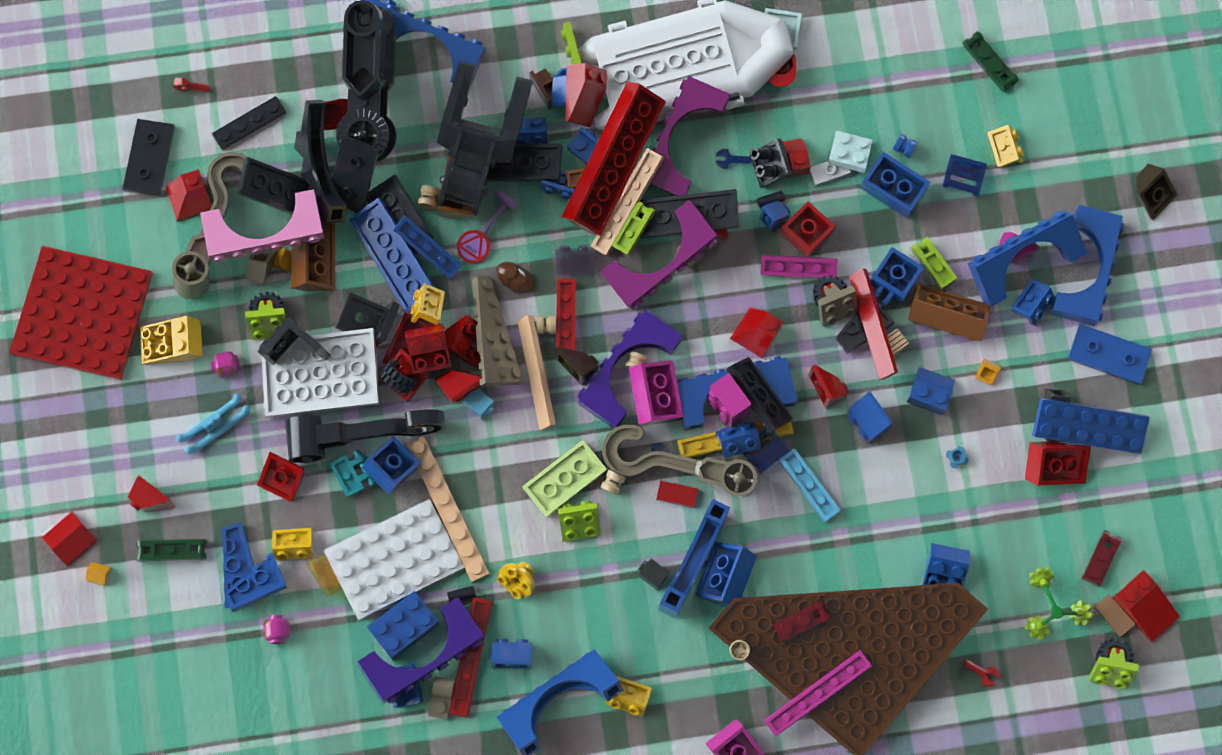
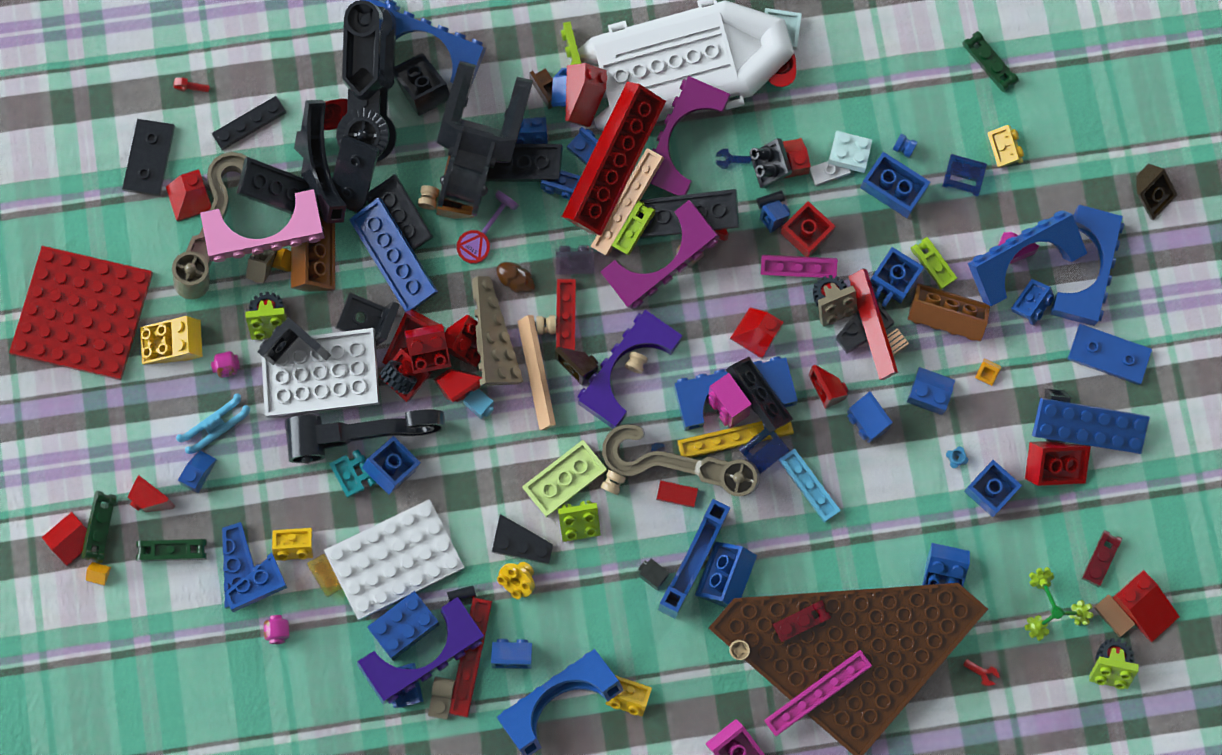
red slope [257,452,305,502] -> none
blue plate [392,215,462,279] -> none
light nougat plate [406,435,489,583] -> none
yellow bracket [410,283,445,325] -> none
dark orange tile [565,168,584,189] -> none
dark pink brick [629,360,683,425] -> none
blue bracket [716,422,761,458] -> none
none -> dark green plate [82,491,117,563]
none -> blue slope [178,451,217,493]
none -> black slope [395,53,450,116]
none -> black wing [492,514,553,564]
none -> blue brick [964,460,1022,517]

